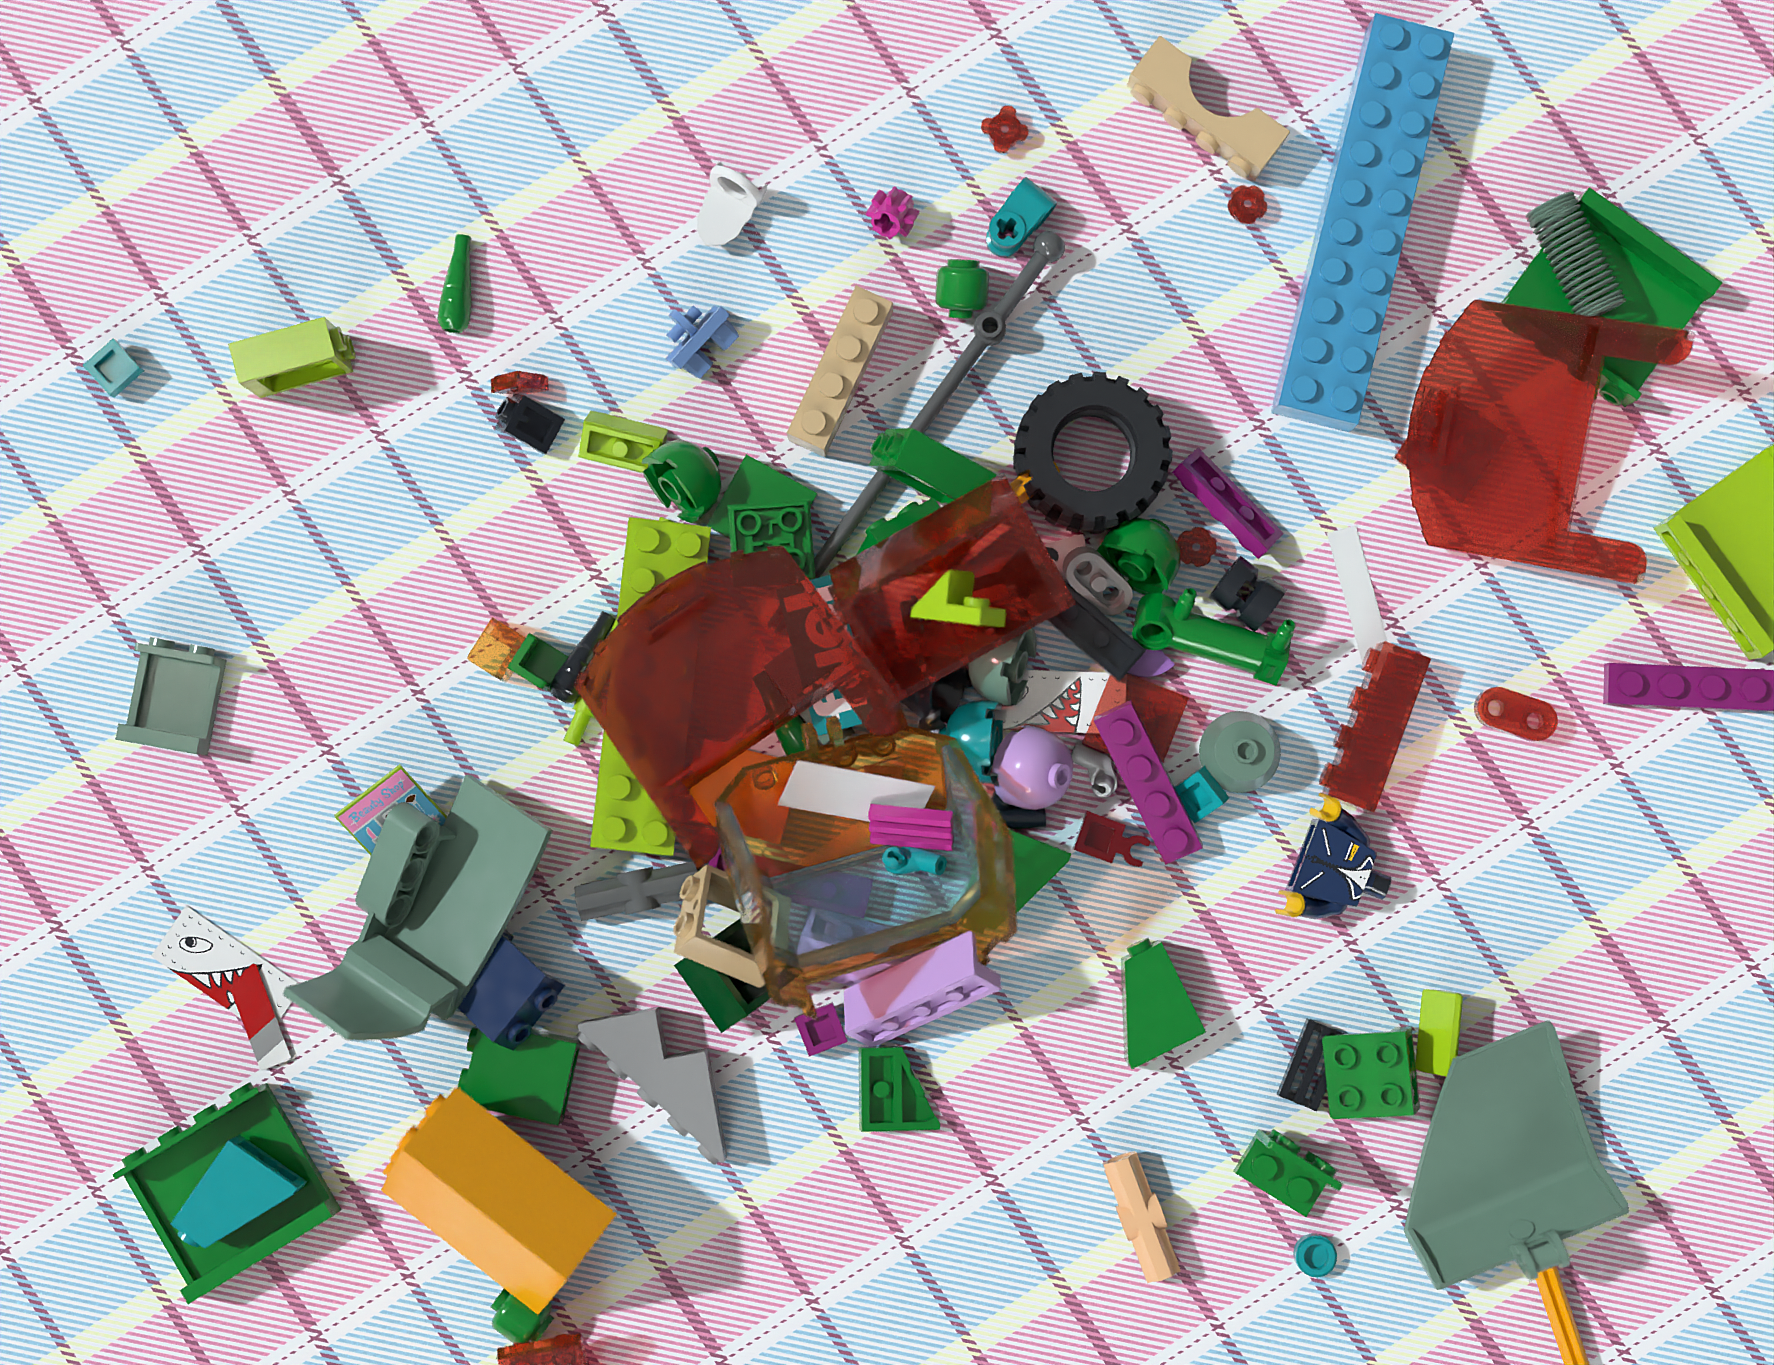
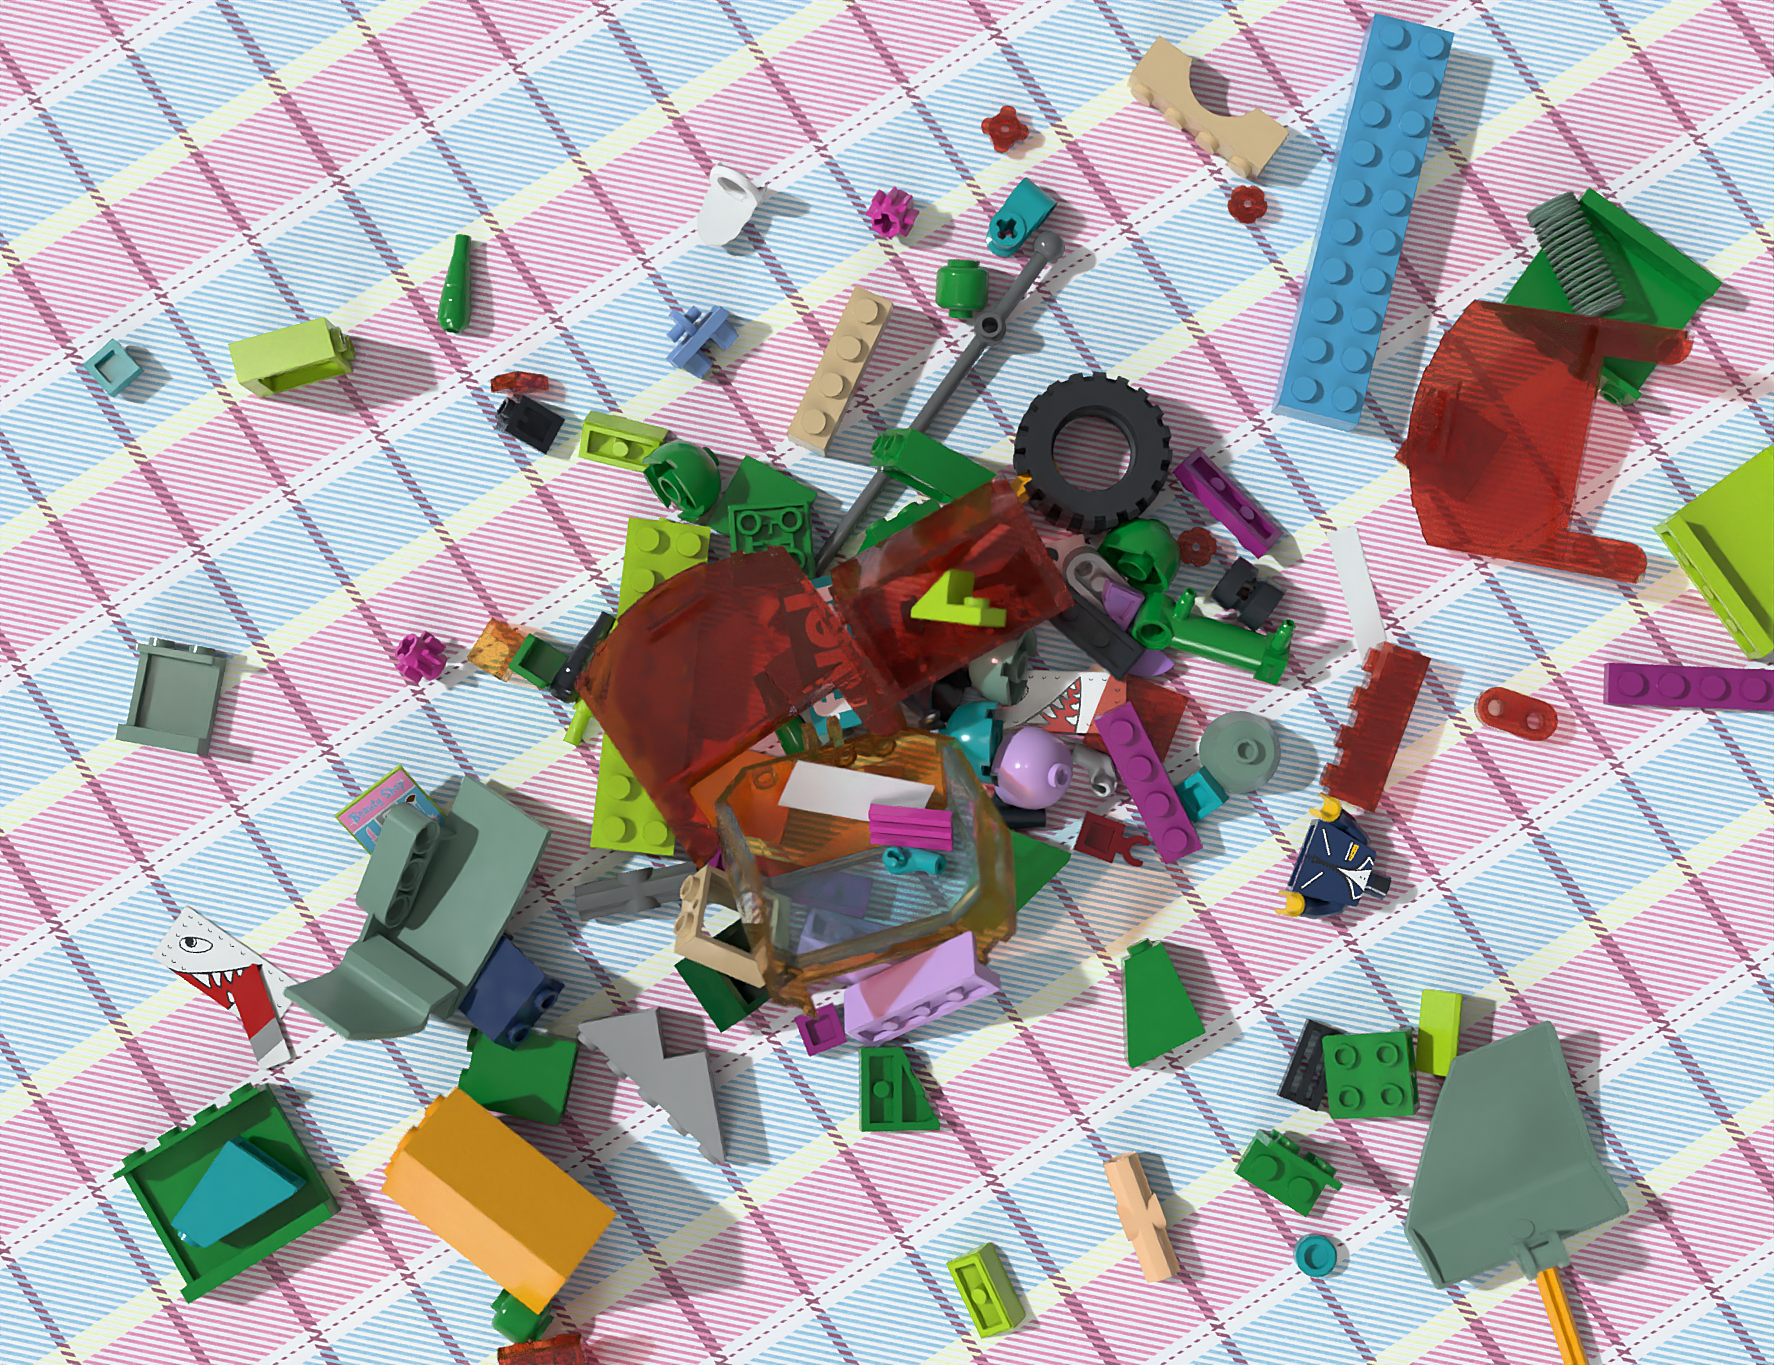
none -> dark pink gear [395,630,447,684]
none -> lime slope [946,1242,1026,1339]
none -> medium lavender tile [1102,577,1145,632]

